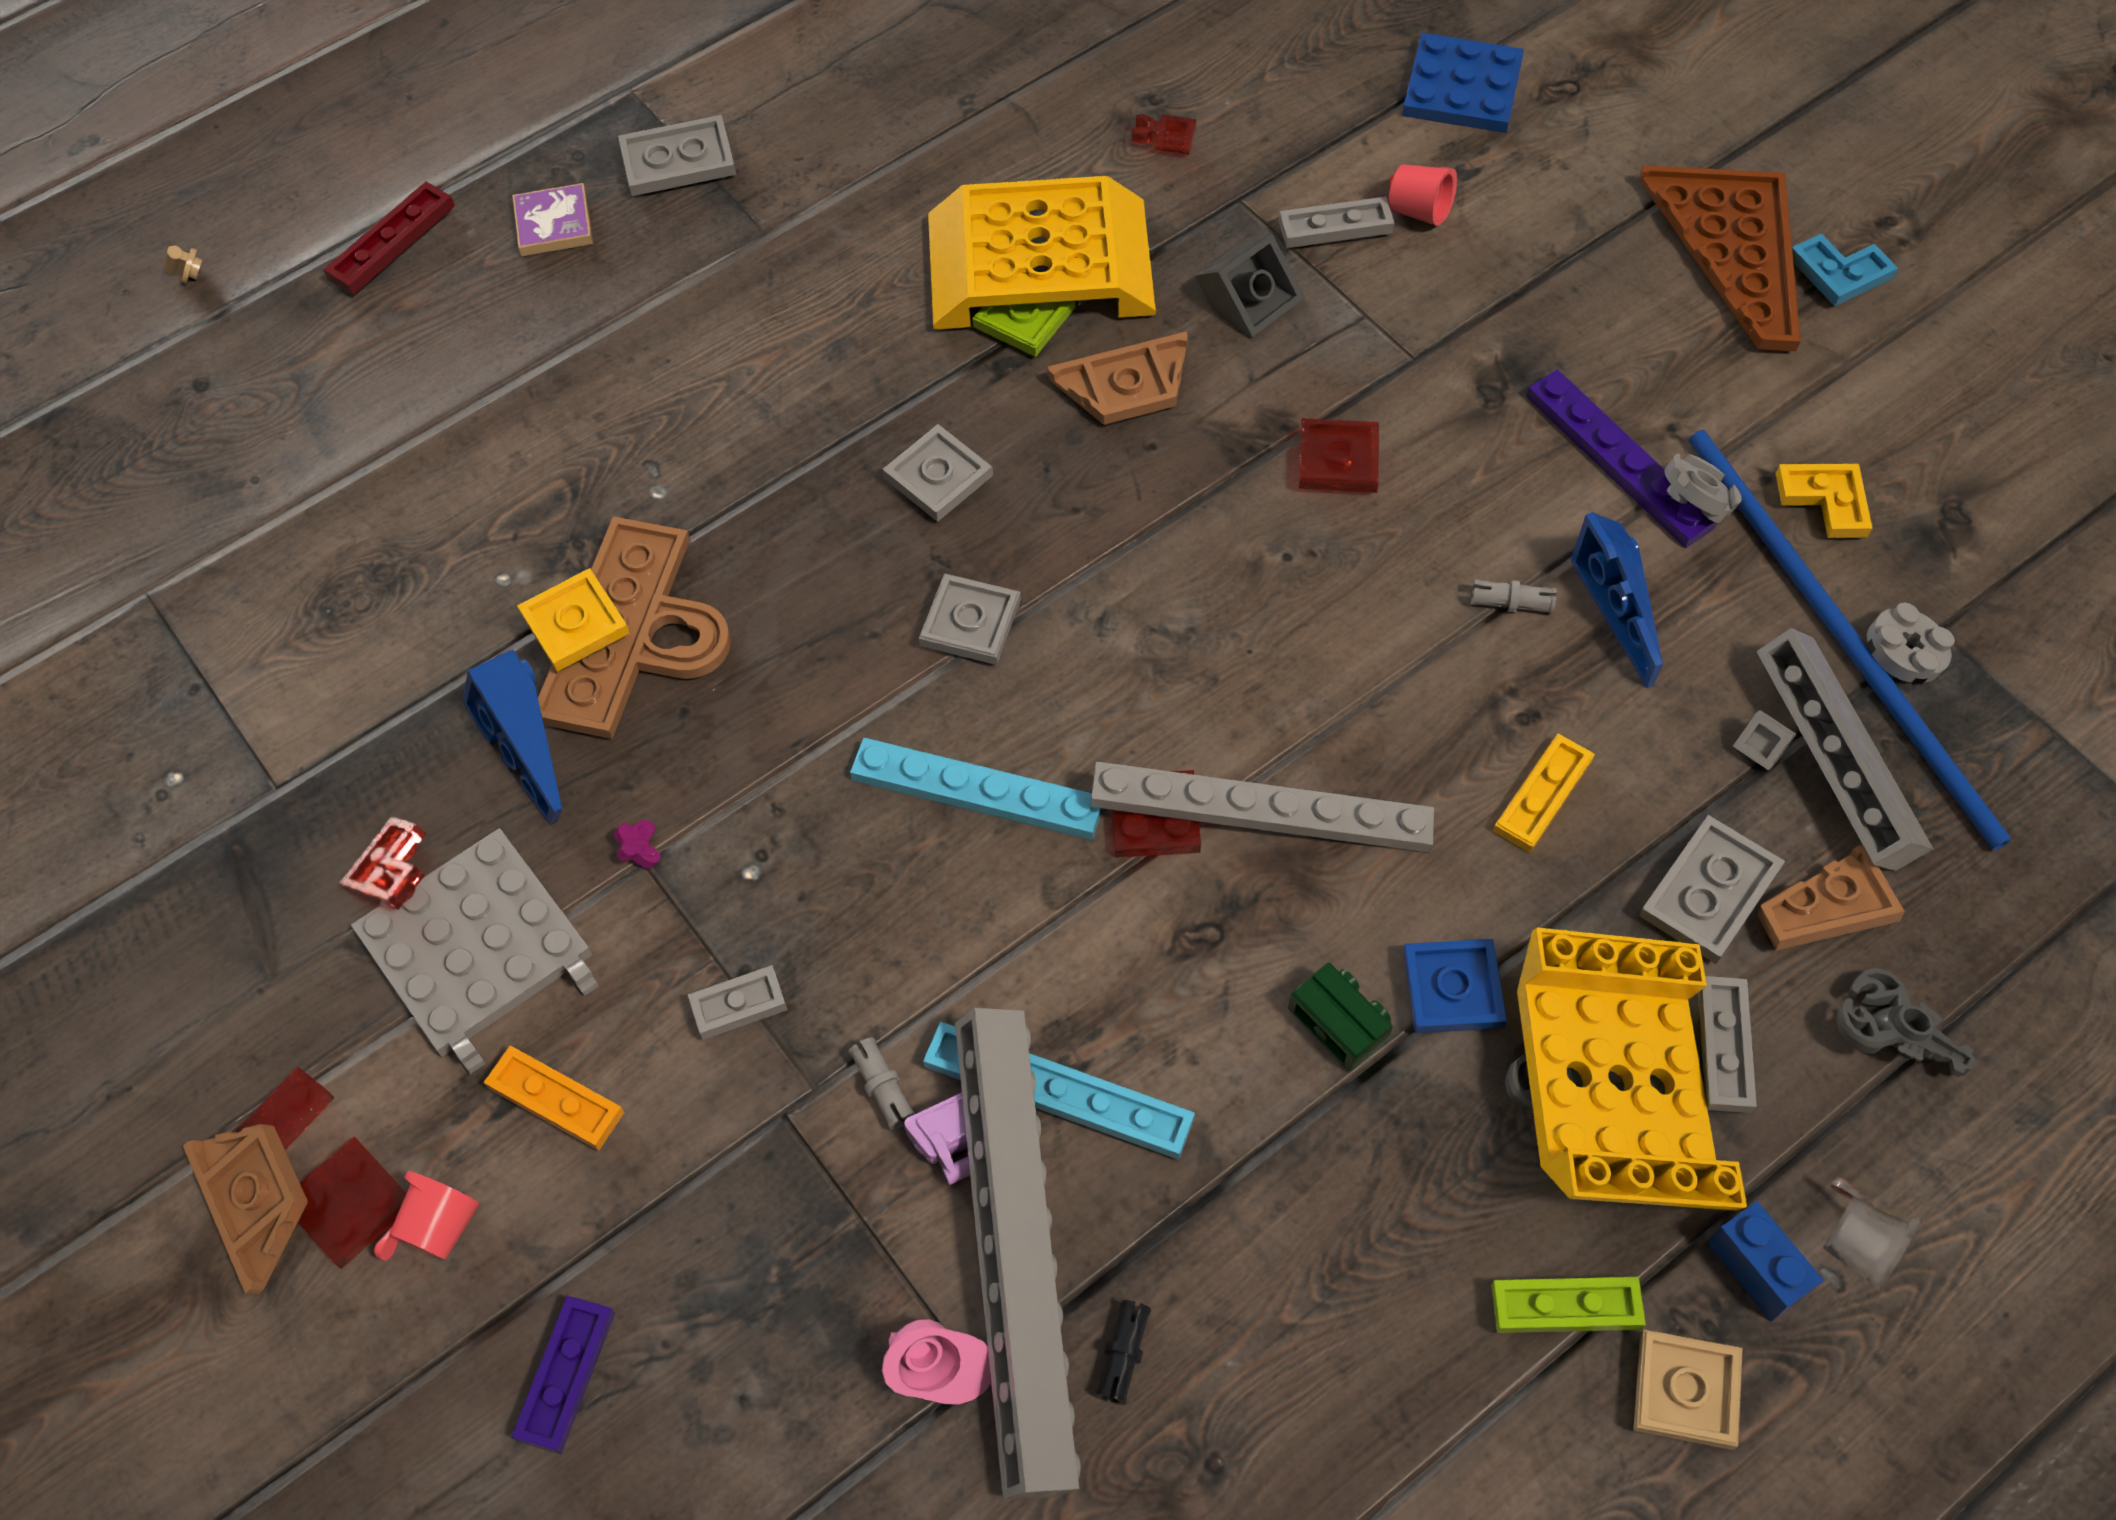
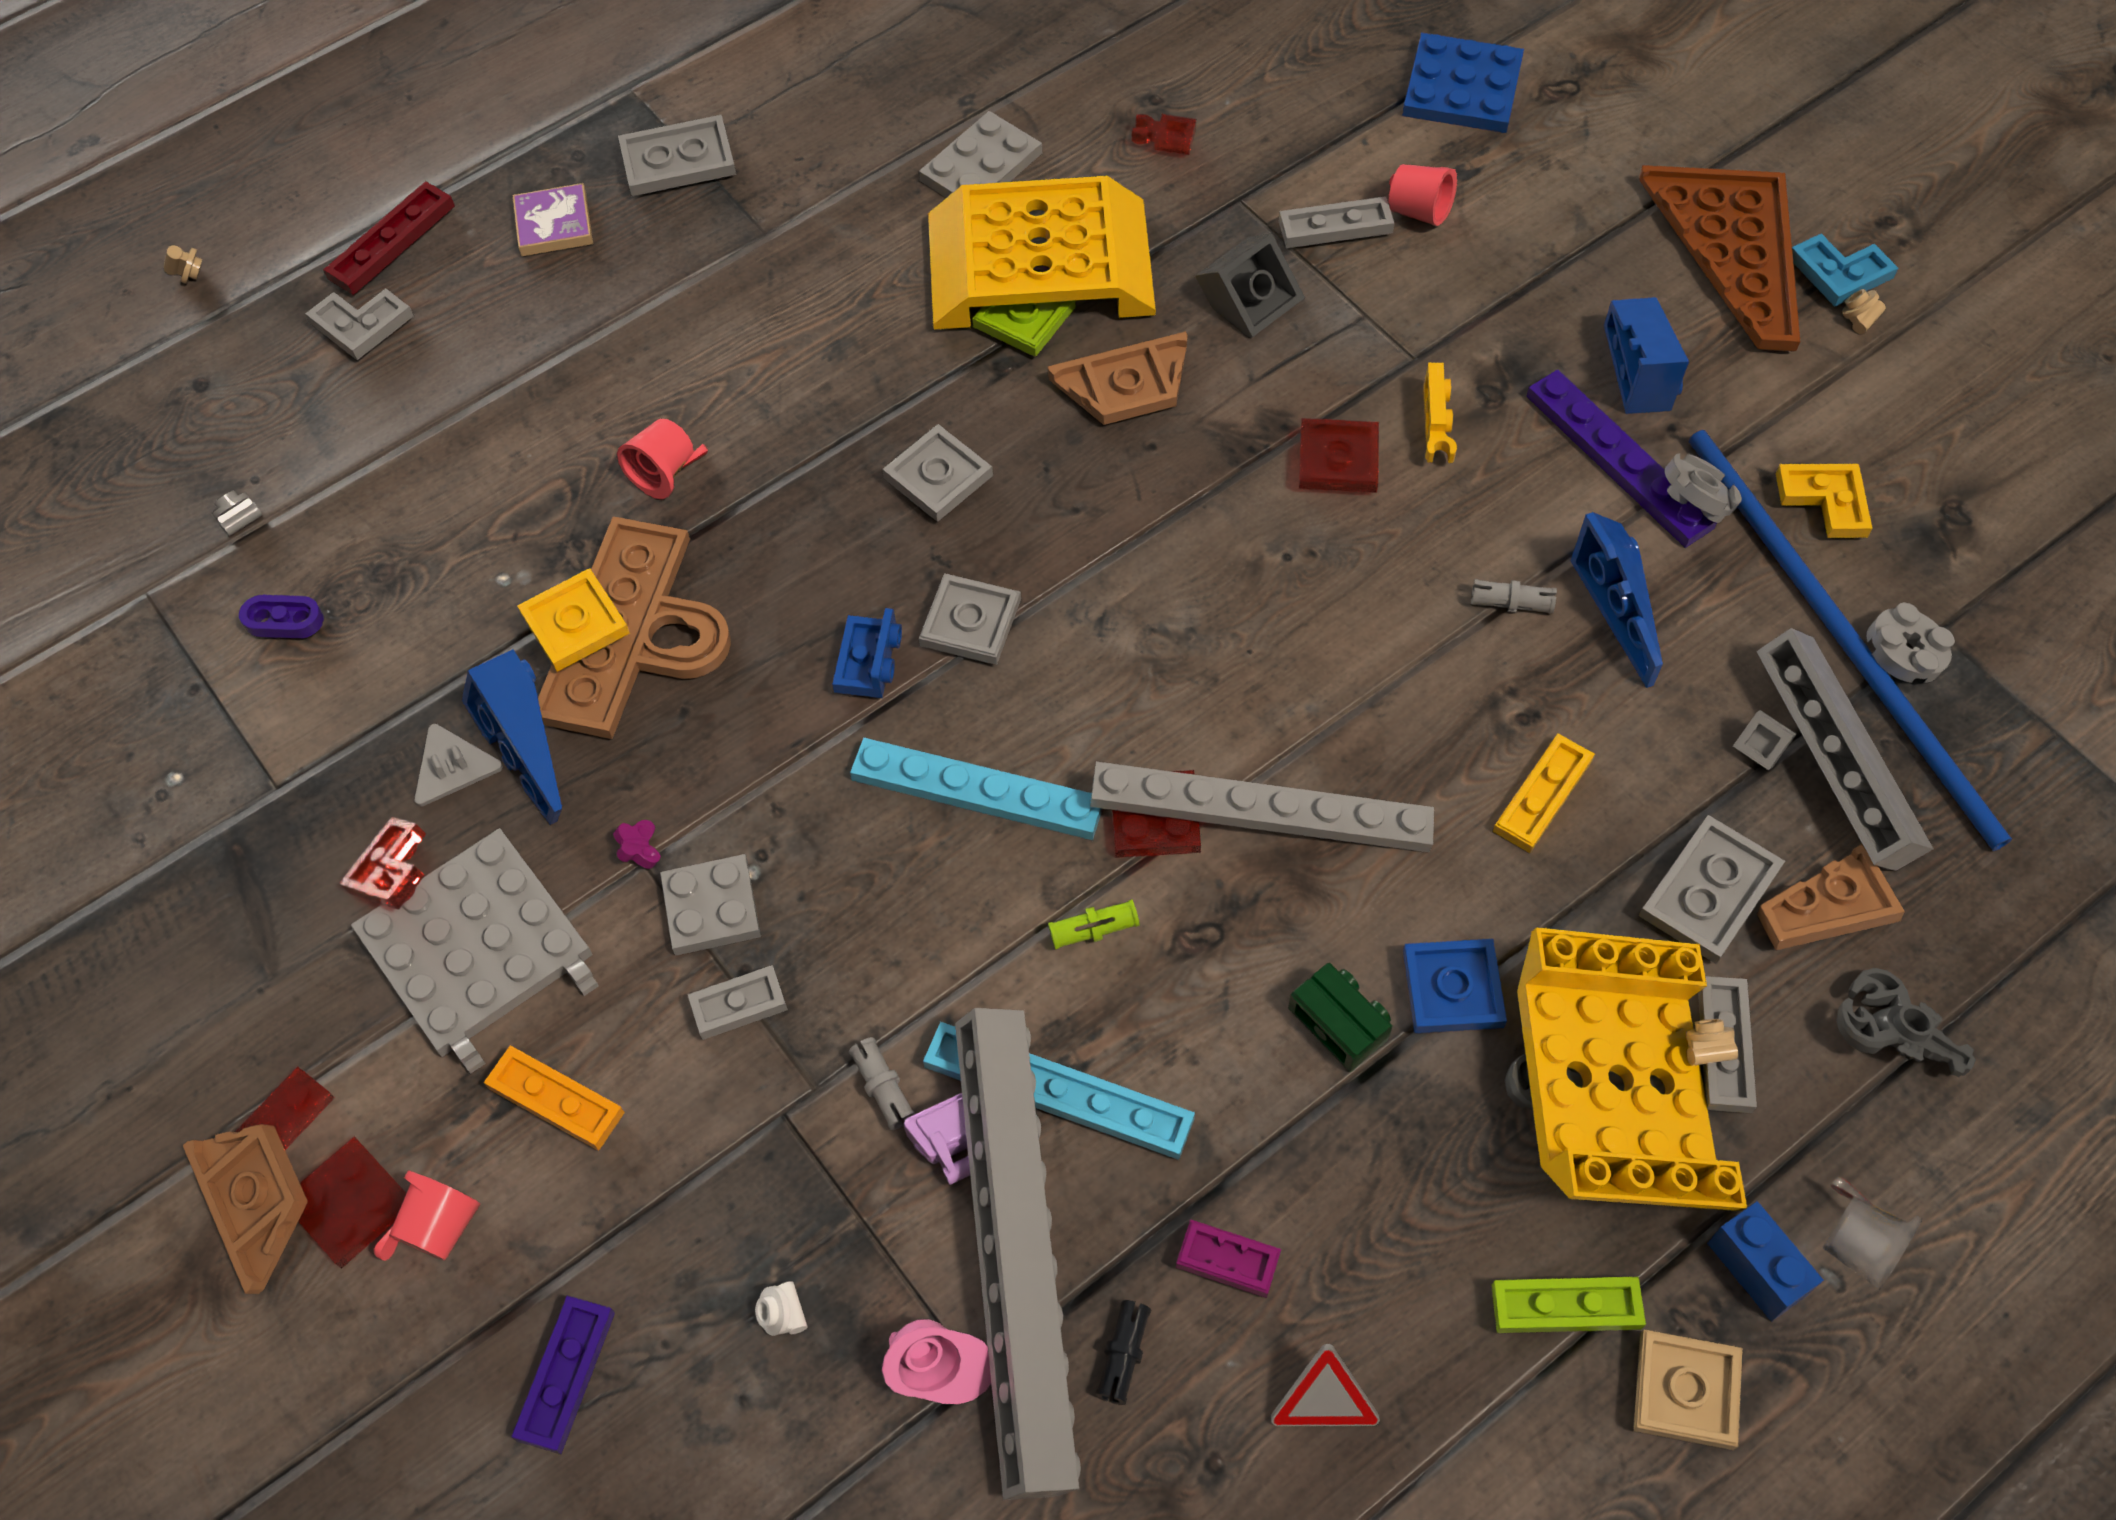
none -> light grey plate [212,490,263,537]
none -> dark purple plate [239,595,324,638]
none -> light grey plate [305,288,414,360]
none -> light grey piece [414,724,503,807]
none -> coral hat [617,418,708,499]
none -> light grey plate [660,854,761,956]
none -> white plate [755,1282,808,1336]
none -> blue bracket [832,608,902,698]
none -> light grey plate [919,111,1042,198]
none -> lime pin [1048,899,1140,950]
none -> magenta plate [1176,1219,1281,1298]
none -> piece [1271,1344,1380,1426]
none -> yellow plate [1423,362,1457,463]
none -> blue wedge [1604,297,1689,414]
none -> tan plate [1686,1019,1738,1066]
none -> tan plate [1842,289,1886,334]

